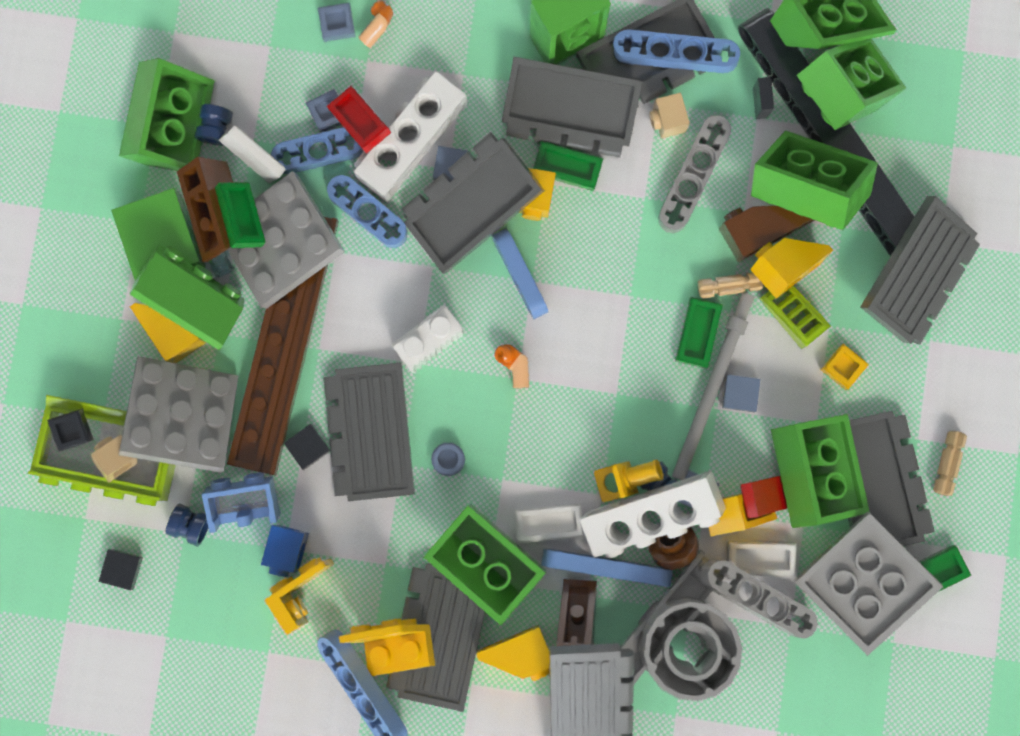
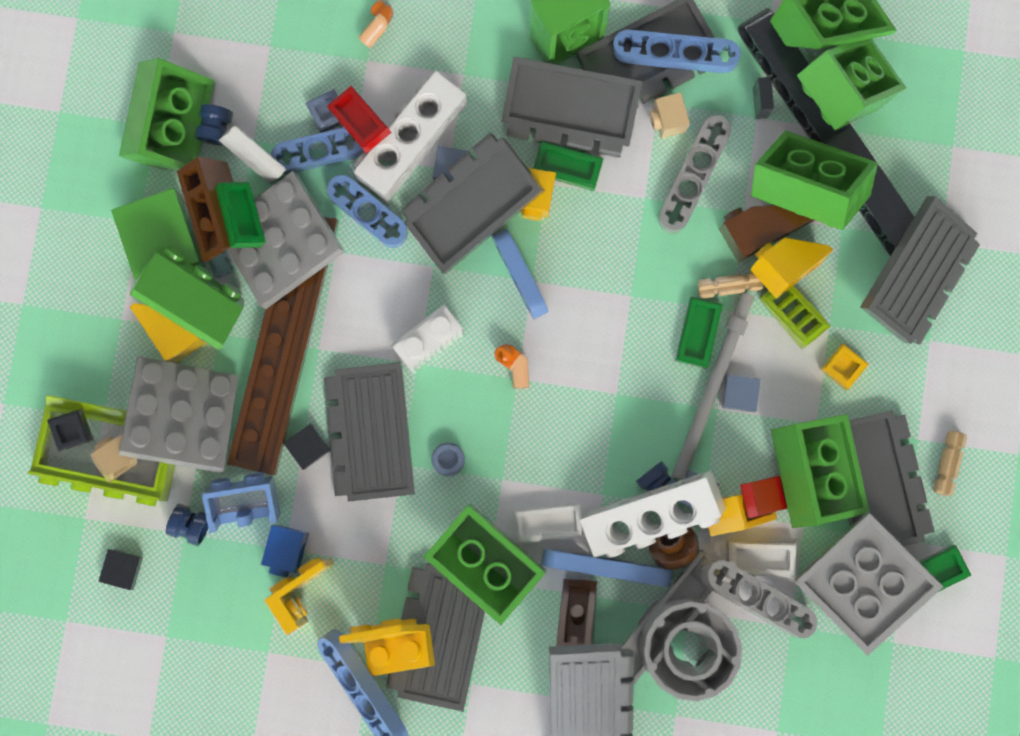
sand blue tile [318,2,356,42] -> none
yellow slope [476,624,550,681] -> none
yellow bracket [594,459,663,502] -> none

